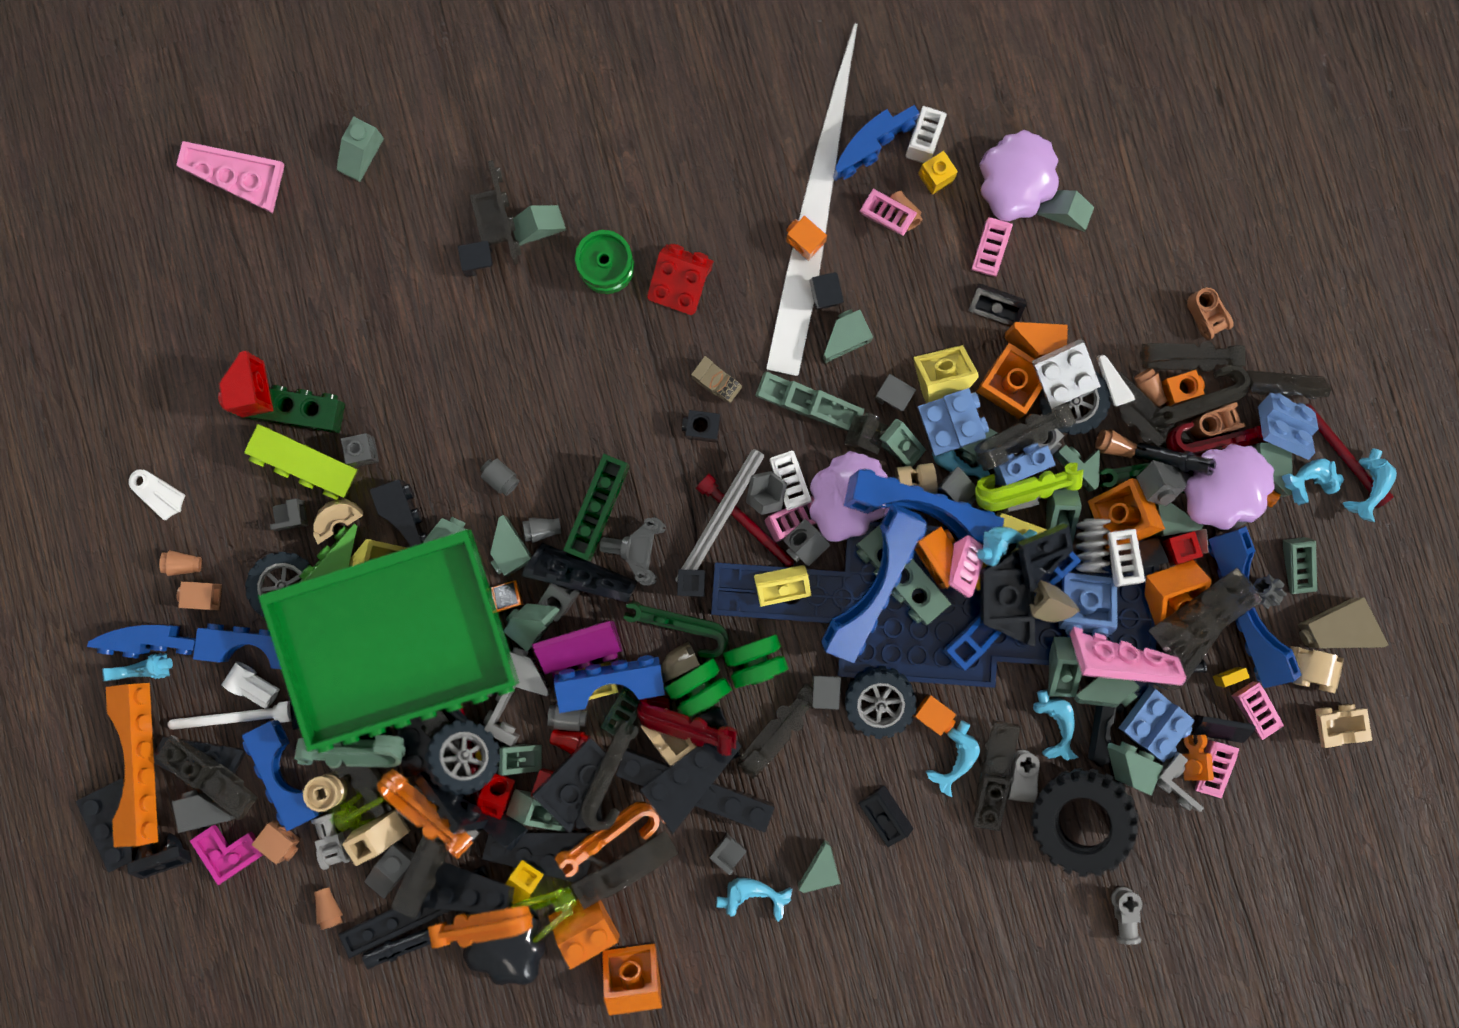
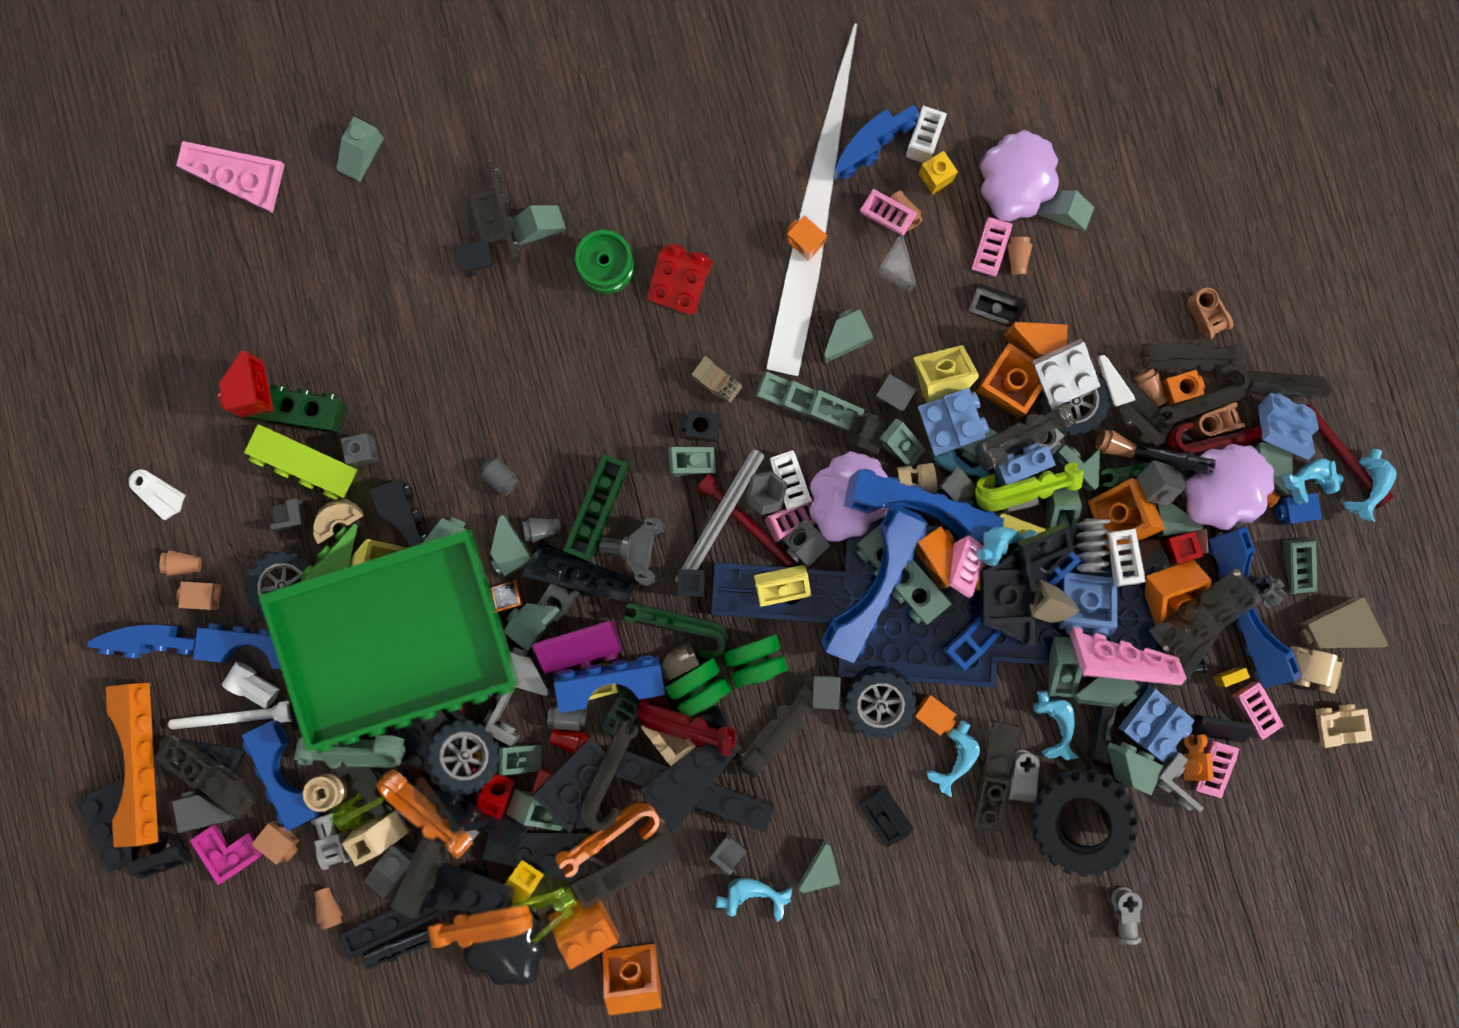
medium azure animal [102,653,173,681] -> none
black panel [809,272,844,310] -> none
none -> sand green slope [668,447,716,477]
none -> clear slope [877,236,916,292]
none -> nougat cone [1007,237,1033,275]
none -> blue brick [1275,493,1322,525]

